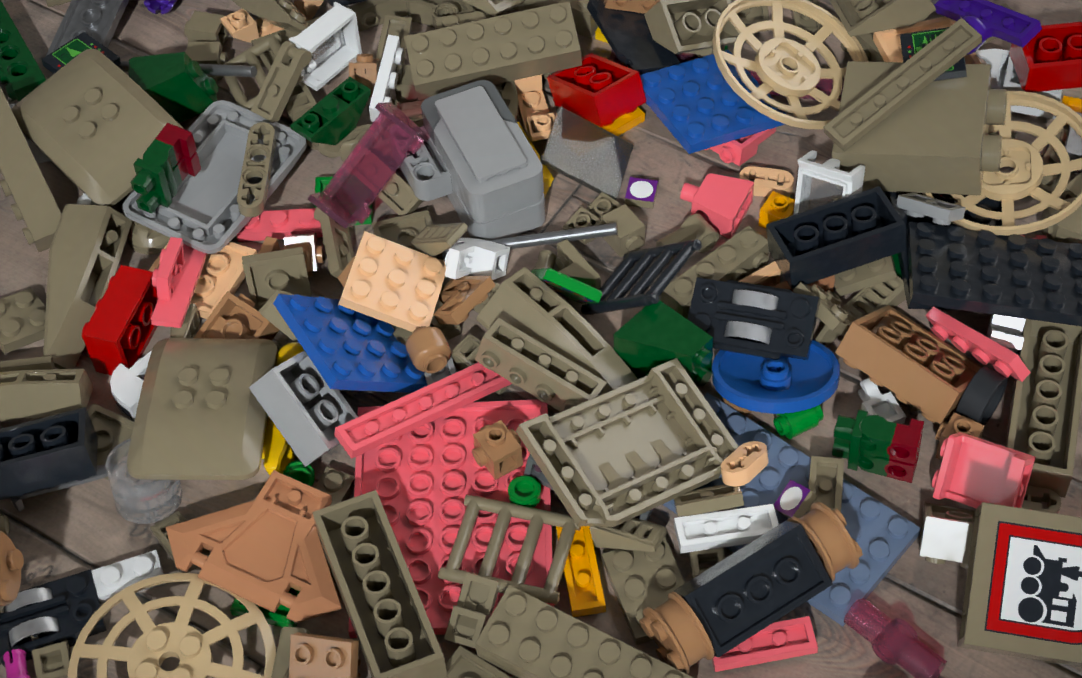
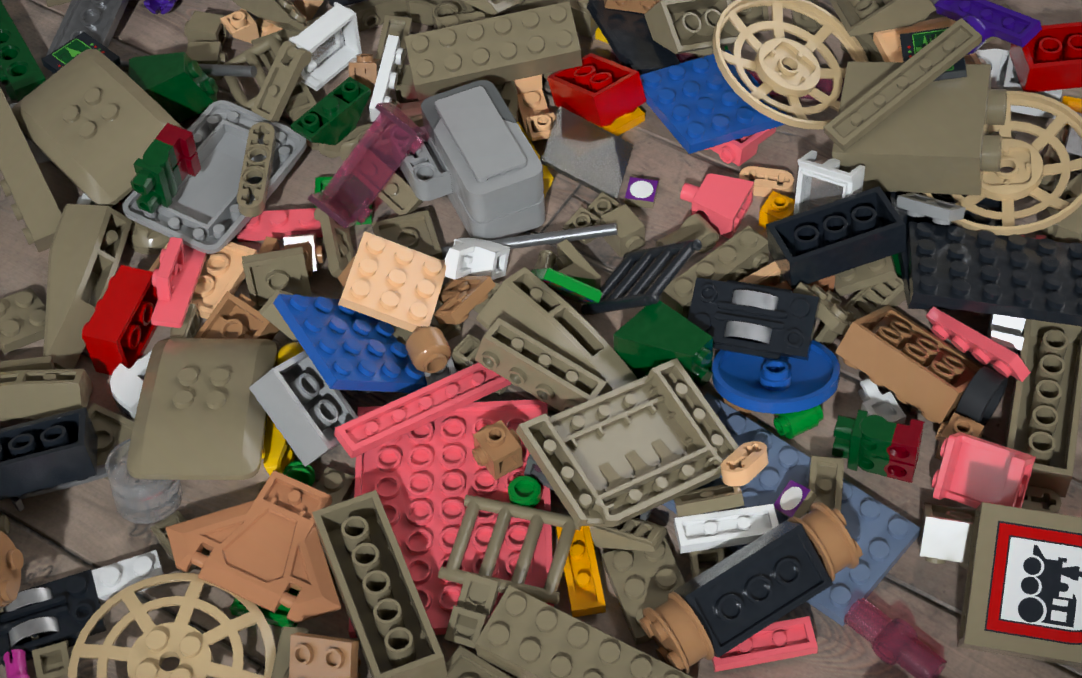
dark tan slope [410,223,468,257] -> none

